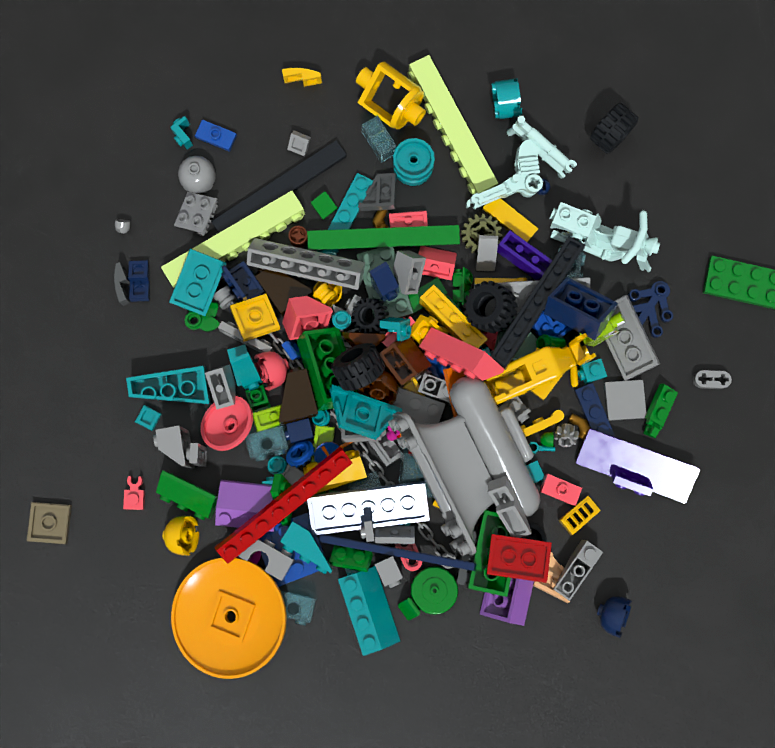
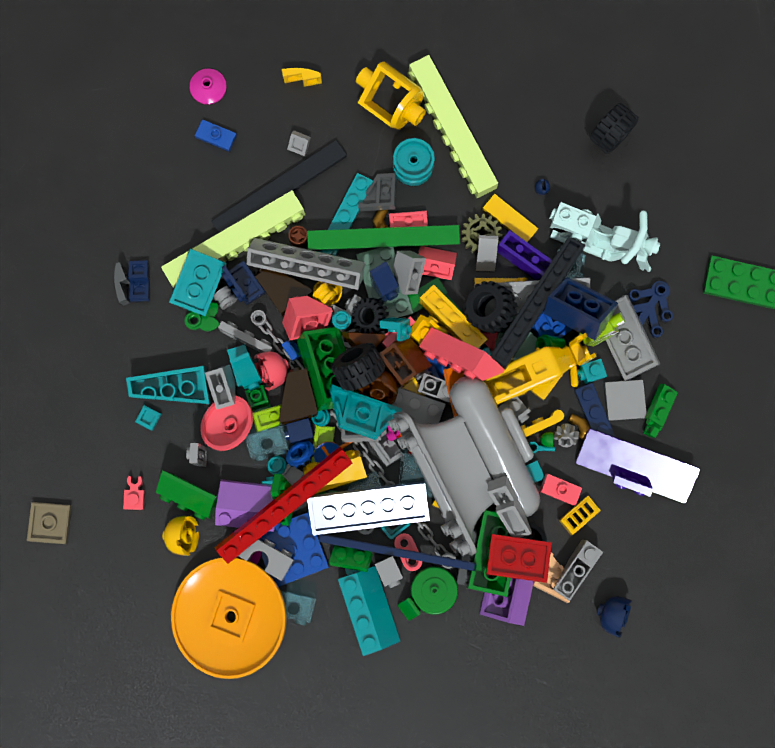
light grey hinge [115,219,130,234] -> none
light grey slope [153,426,195,469] -> none
teal bracket [170,116,193,150] -> none
light grey hinge [174,192,218,236] -> none
light grey cylinder [178,155,216,194] -> none
yellow plate [230,294,280,342] -> none
teal slope [280,521,333,574] -> none
green slope [311,191,338,220] -> none
light grey plate [360,521,375,542] -> none
clear light blue brick [362,116,397,163] -> none
light grey plate [375,526,415,545] -> none
green hinge [453,267,473,308] -> none
light aqua piece [466,116,577,210] -> none
teal brick [491,78,522,119] -> none
light grey beam [693,370,732,389] -> none
none -> dark pink dish [189,69,227,105]

